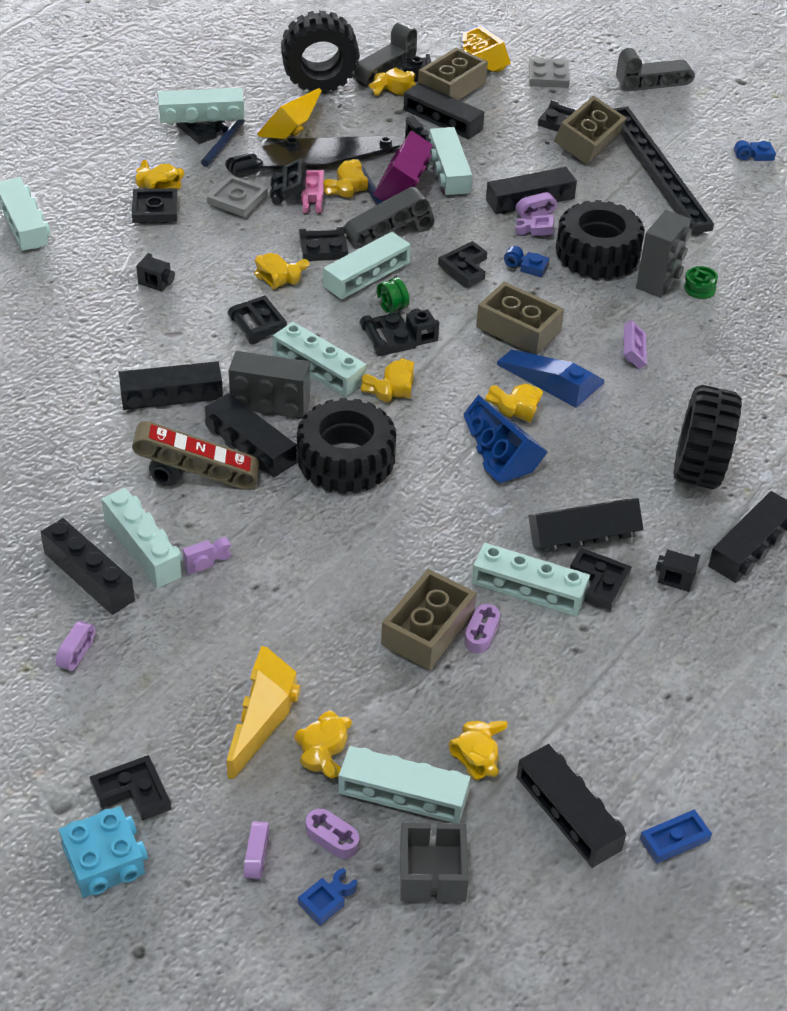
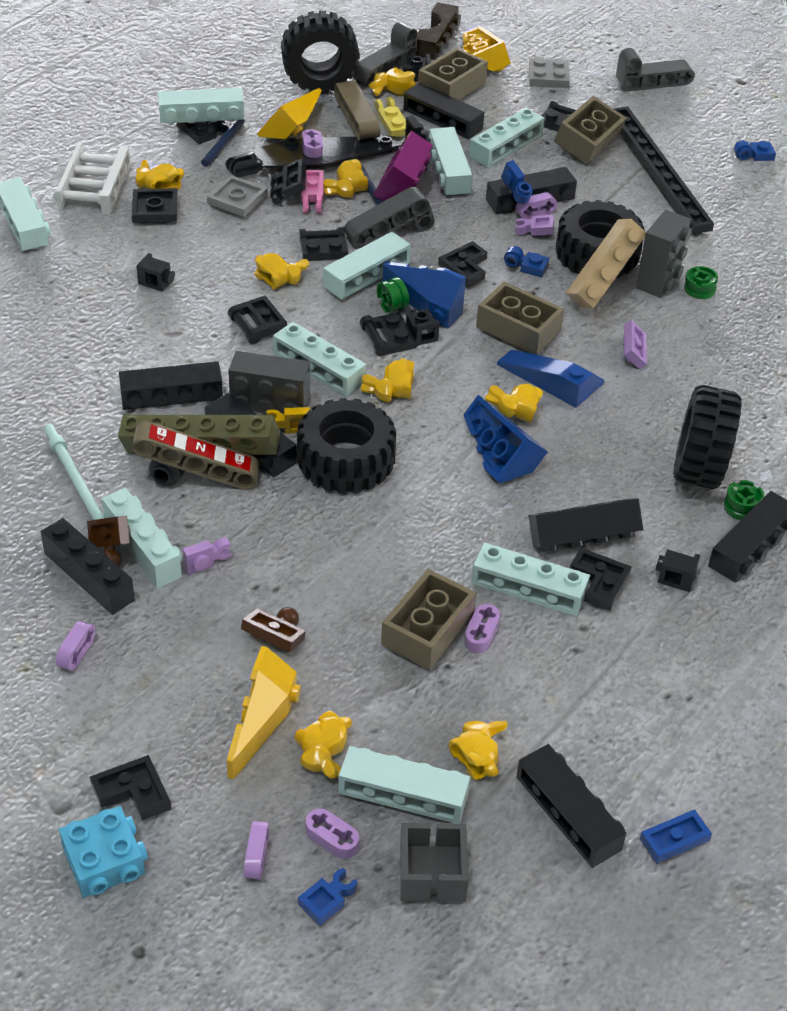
none -> light aqua bar [44,424,104,520]
none -> white fence [54,142,131,215]
none -> reddish brown plate [87,516,130,567]
none -> olive brick [118,414,281,455]
none -> reddish brown plate [241,607,306,652]
none -> yellow plate [266,407,310,434]
none -> lavender beam [302,129,323,158]
none -> dark tan beam [334,81,380,140]
none -> light yellow hinge [374,97,406,137]
none -> blue wedge [382,262,466,329]
none -> dark brown arch [416,2,461,60]
none -> light aqua brick [469,108,544,167]
none -> blue plate [501,160,533,204]
none -> tan brick [565,219,646,308]
none -> green wheel [724,480,764,520]

